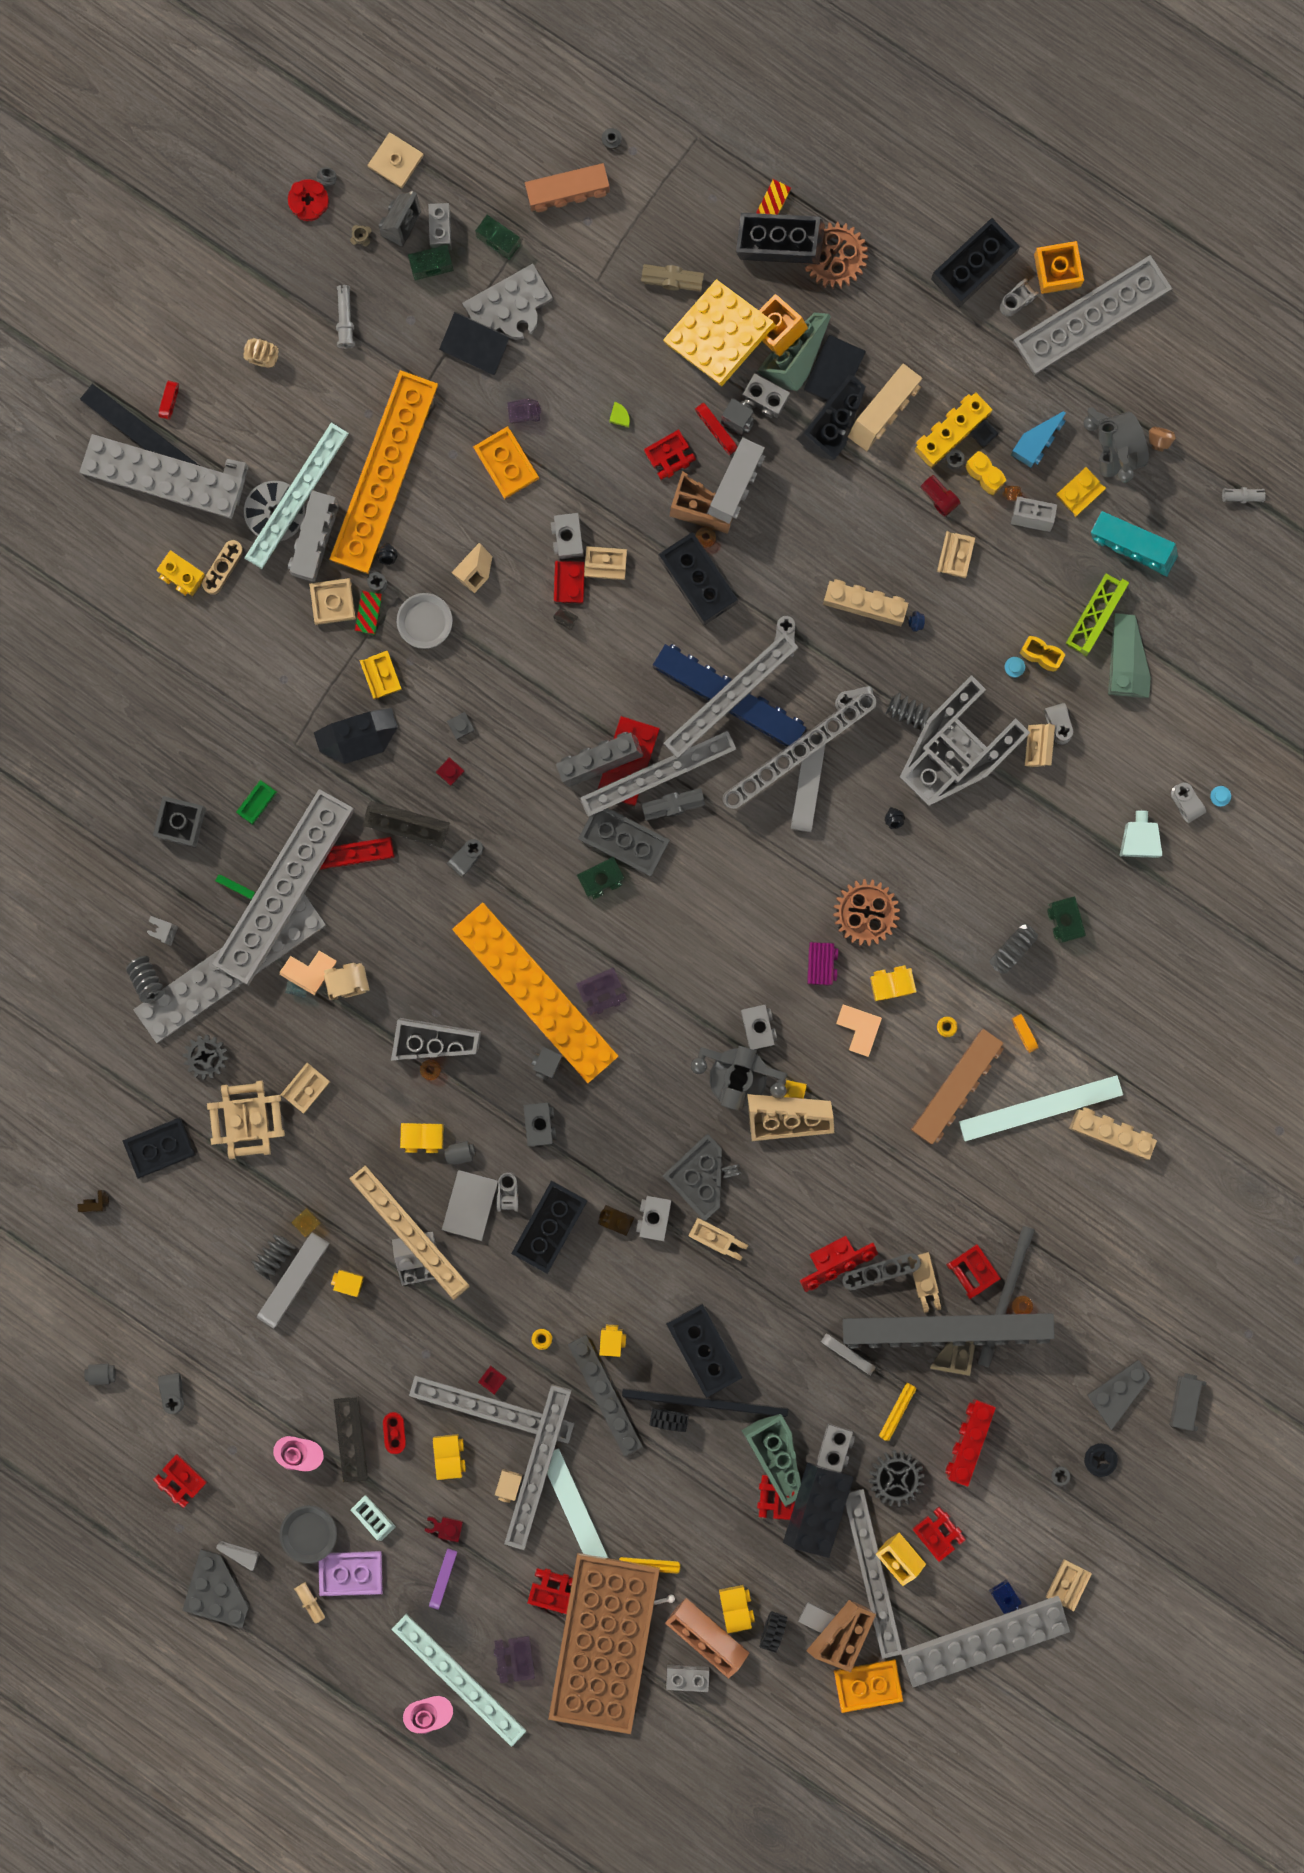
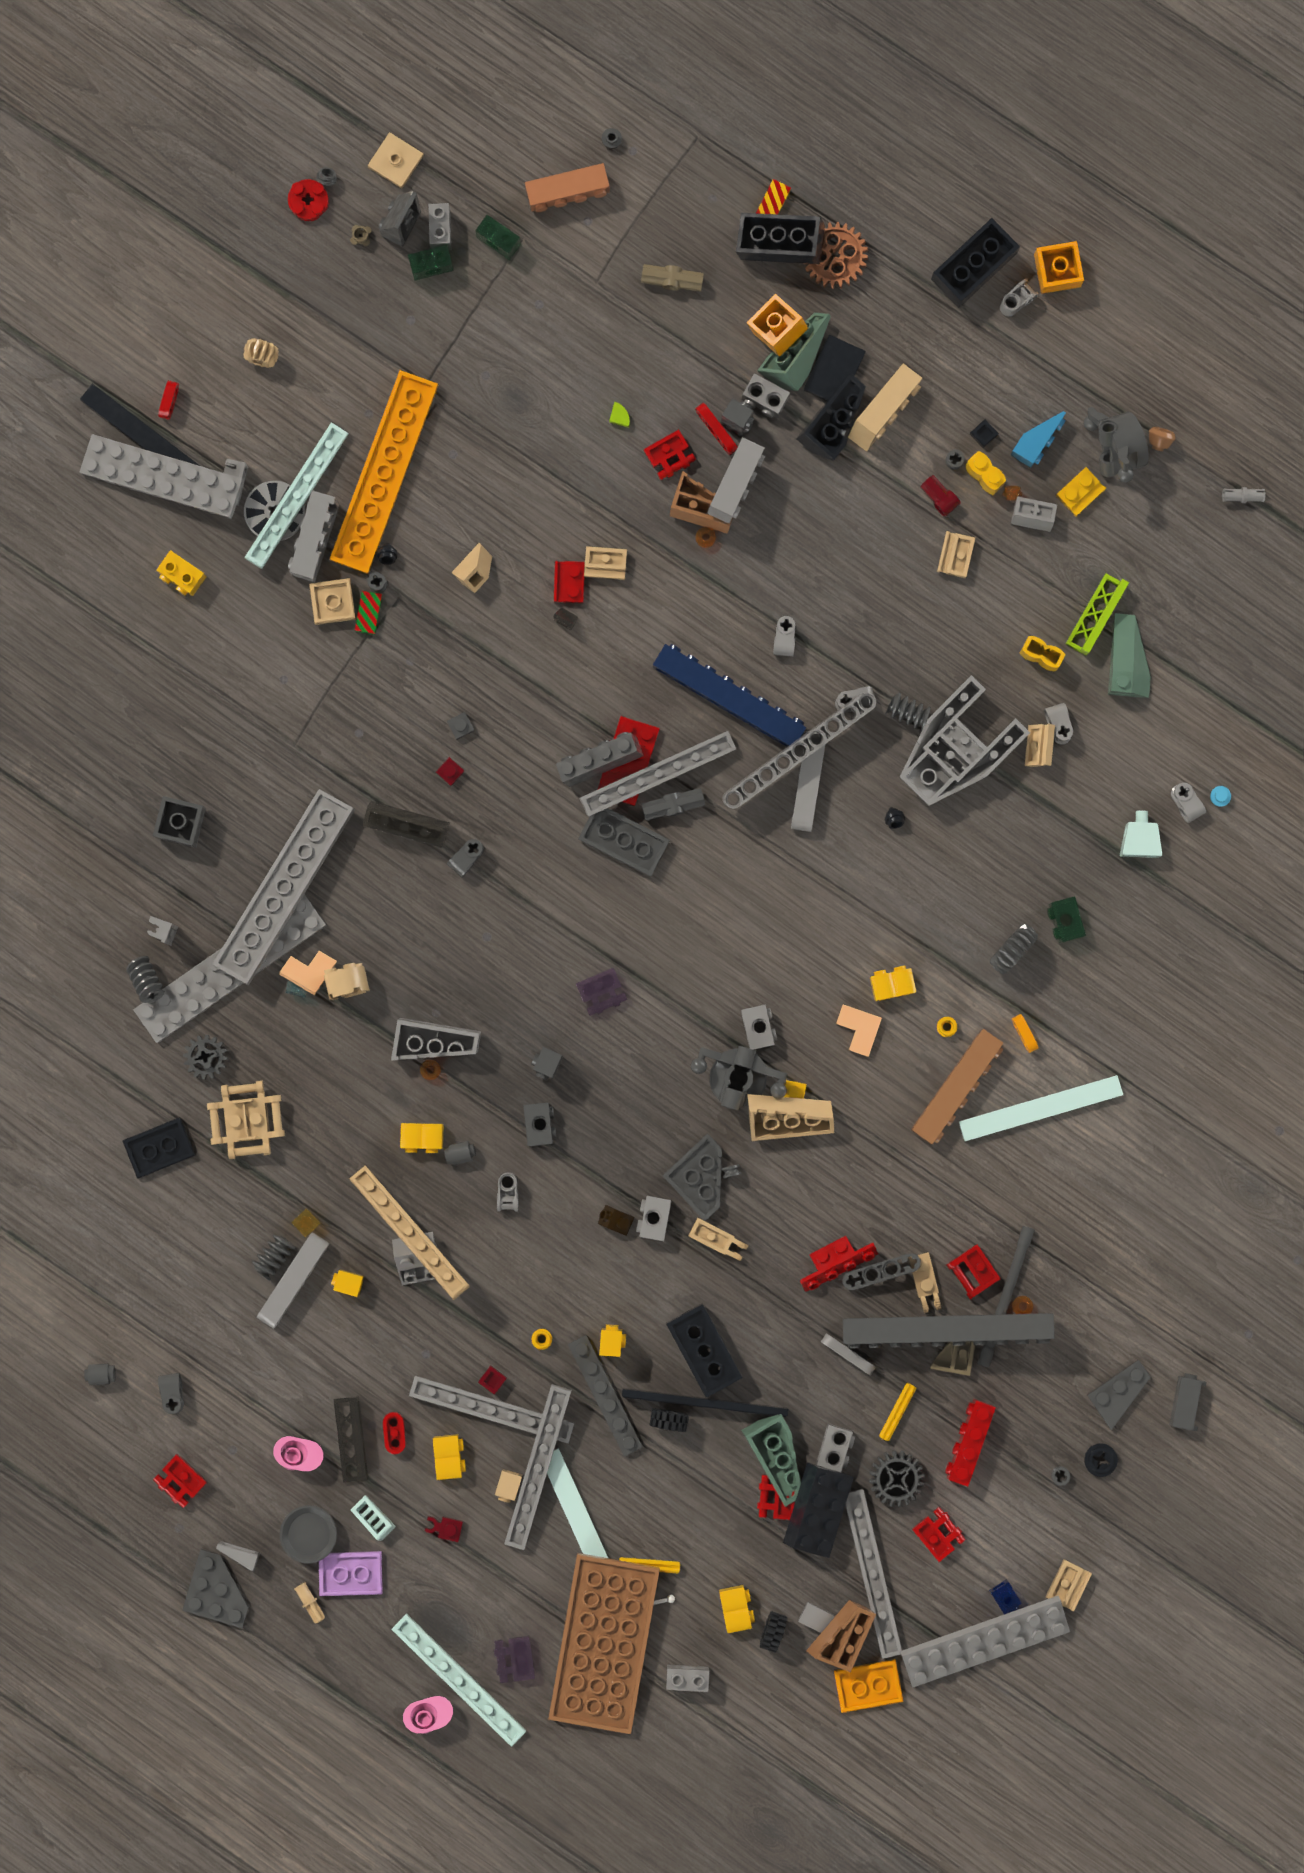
dark brown bracket [77,1190,109,1212] -> none
tan beam [202,540,243,595] -> none
green tile [215,875,256,900] -> none
green tile [236,780,277,825] -> none
tan plate [281,1063,330,1114] -> none
black wedge [314,708,398,764] -> none
red tile [319,837,395,870] -> none
light grey pin [336,285,355,349] -> none
yellow plate [360,651,402,700] -> none
light grey piece [396,593,453,649] -> none
medium lavender beam [429,1548,457,1610] -> none
black tile [439,312,511,375] -> none
light grey tile [442,1170,498,1241] -> none
light orange plate [452,902,619,1083] -> none
light grey plate [462,264,553,339] -> none
light orange tile [473,426,539,500] -> none
clear purple bracket [507,398,541,424] -> none
black brick [511,1180,588,1274] -> none
red plate [527,1568,573,1614] -> none
light grey brick [551,513,584,560] -> none
clear green brick [577,857,625,900] -> none
black brick [658,532,738,626] -> none
yellow plate [663,279,775,386] -> none
light grey plate [664,632,799,759] -> none
nougat brick [665,1598,749,1679] -> none
magenta brick [807,942,838,986] -> none
tan brick [823,579,909,627] -> none
nougat gear [833,879,900,946] -> none
yellow brick [876,1532,926,1586] -> none
dark blue plate [908,611,925,632] -> none
yellow brick [915,392,992,469] -> none
medium azure plate [1004,657,1025,677] -> none
light grey plate [1013,255,1172,376] -> none
tan brick [1069,1107,1157,1160] -> none
teal wedge [1091,511,1178,577] -> none

